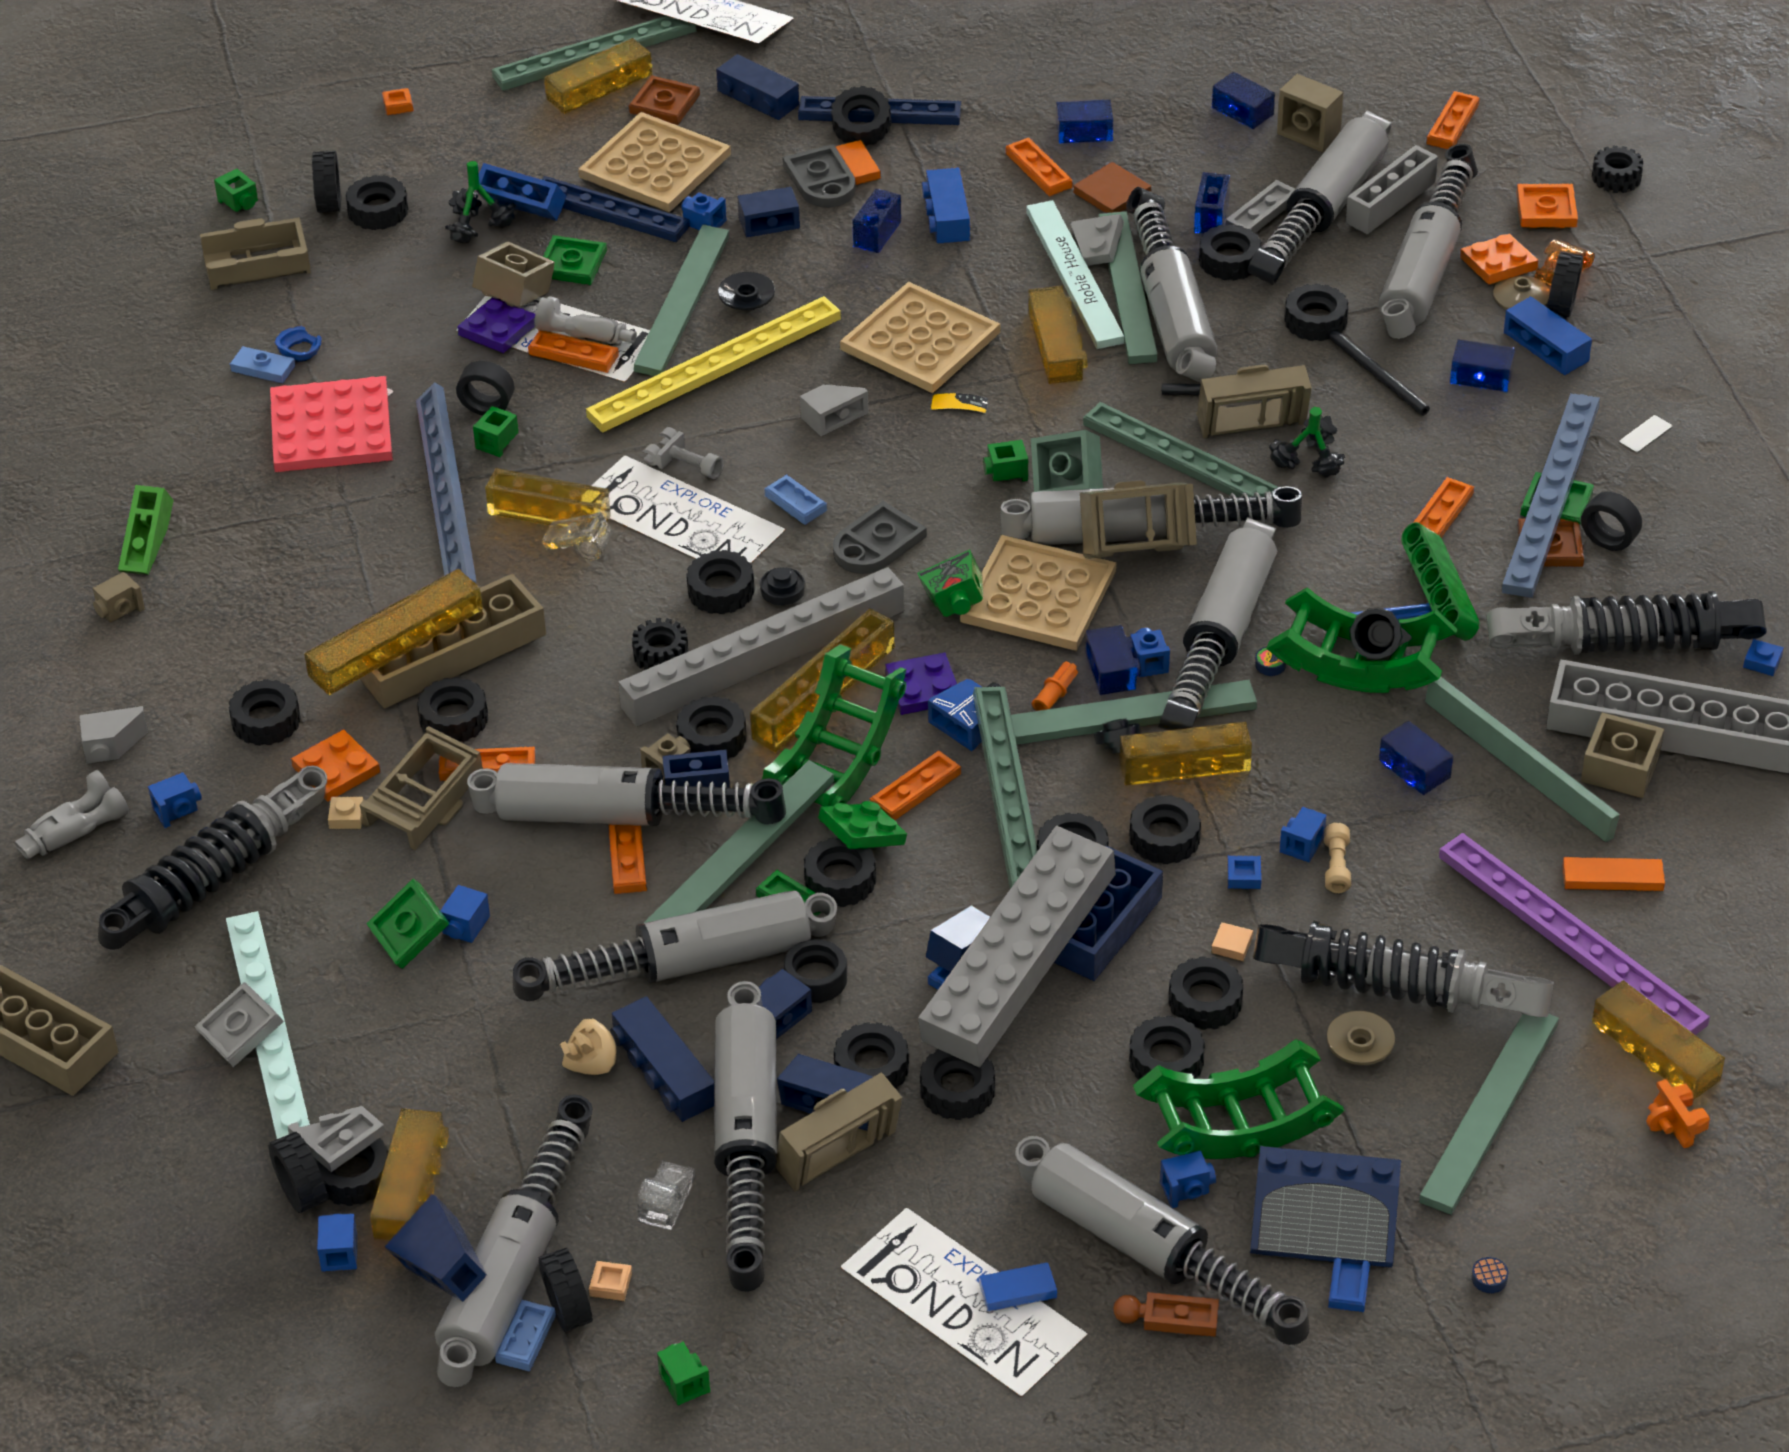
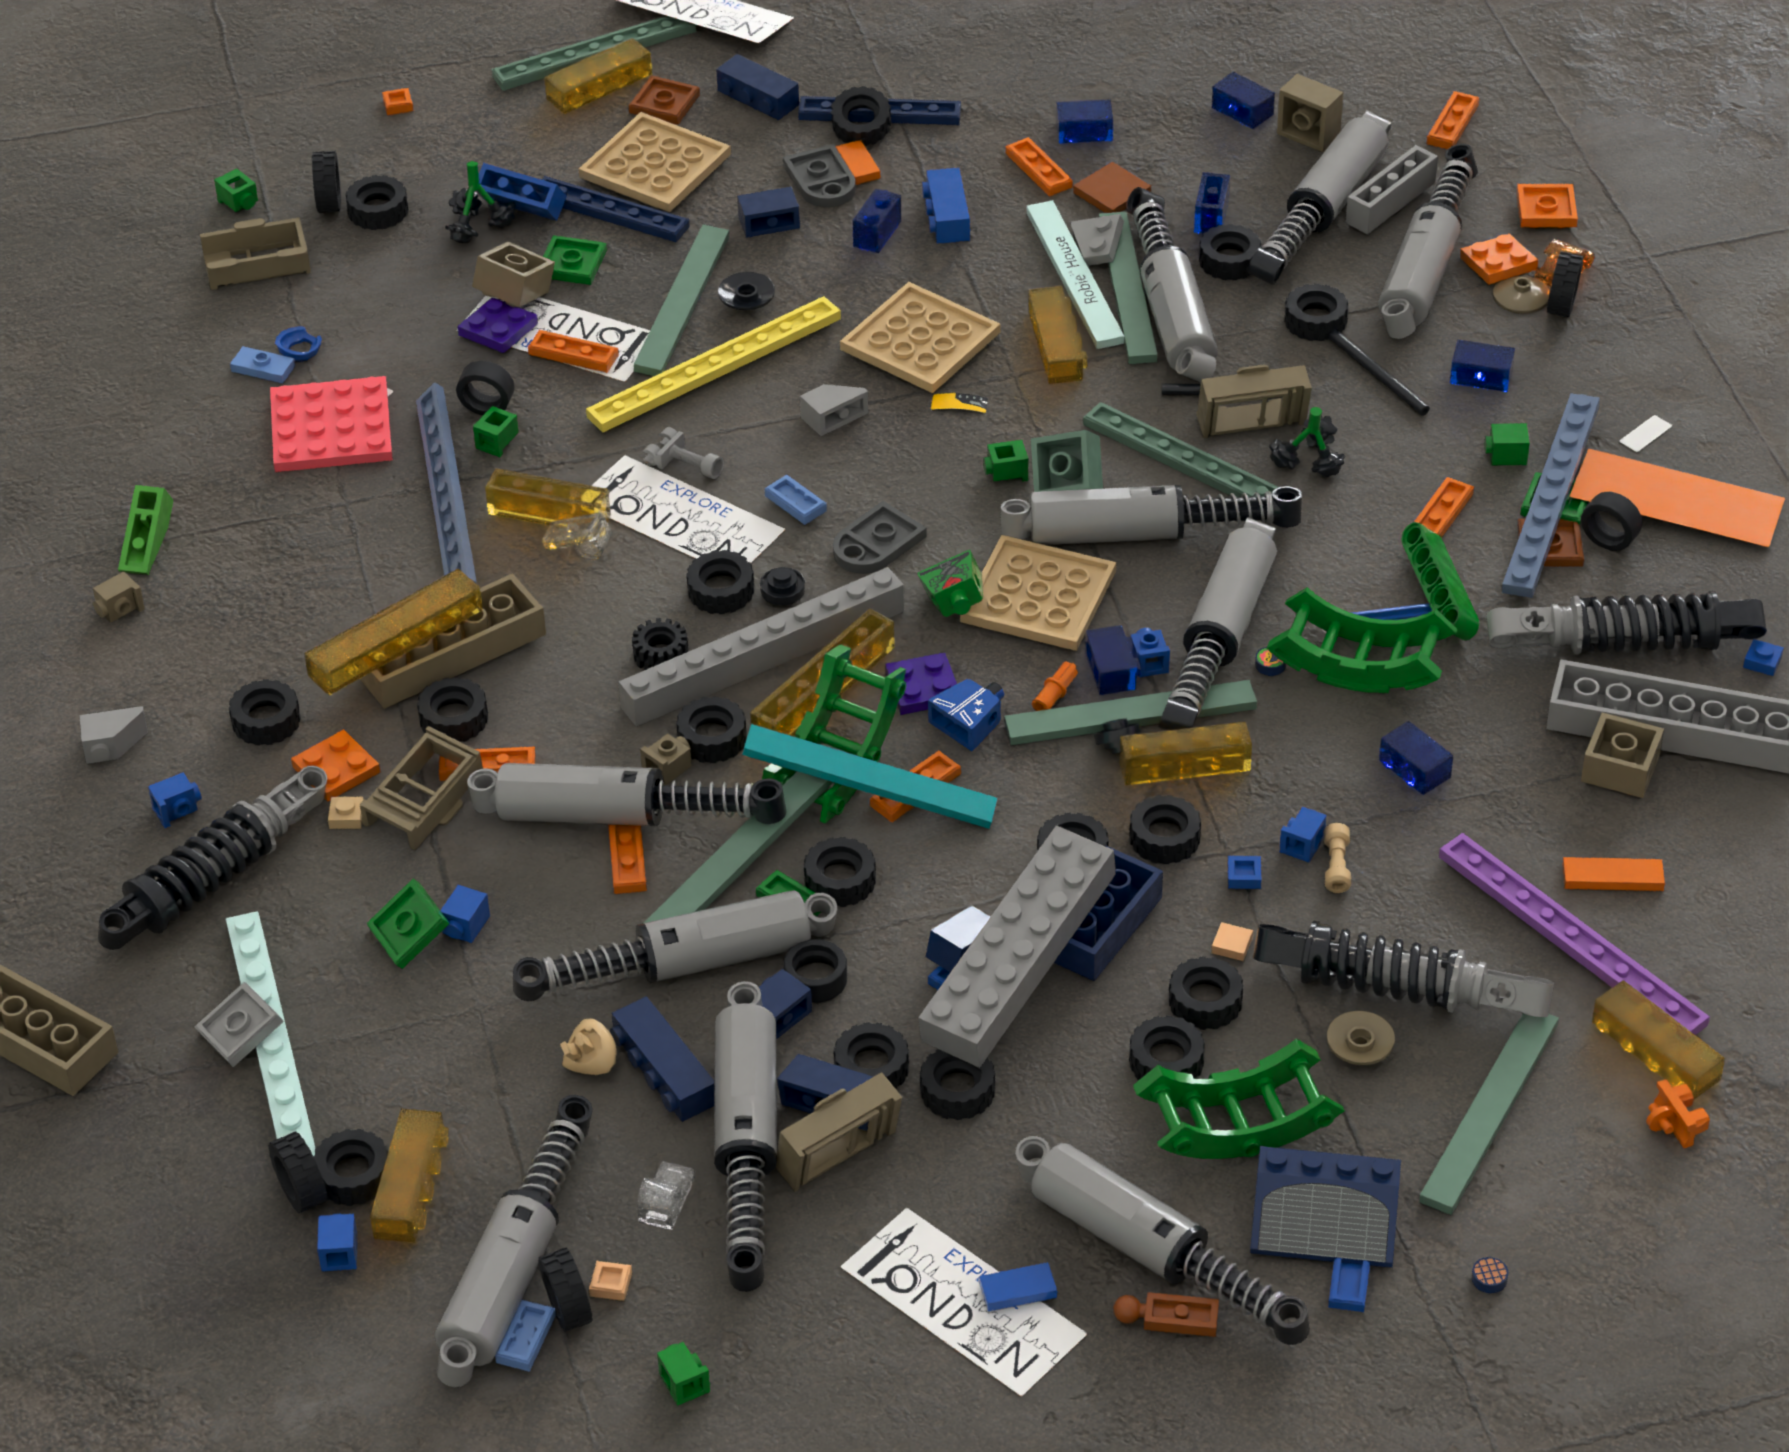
light grey piece [14,770,129,859] -> none
light grey wing [287,1106,385,1172] -> none
dark blue slope [385,1194,487,1302] -> none
light grey piece [535,296,637,344] -> none
dark blue brick [662,750,730,788] -> none
blue brick [682,192,727,231] -> none
green plate [818,801,907,849] -> none
sand green tile [973,687,1038,889] -> none
dark tan piece [1080,480,1197,559] -> none
blue brick [1160,1151,1216,1208] -> none
light grey plate [1225,180,1295,233] -> none
black piece [1349,607,1412,660] -> none
sand green tile [1425,676,1620,842] -> none
blue brick [1504,296,1592,375] -> none
black tyre [1592,145,1643,193] -> none
none -> teal tile [742,724,997,829]
none -> green brick [1484,423,1530,466]
none -> orange sticker [1570,449,1785,547]

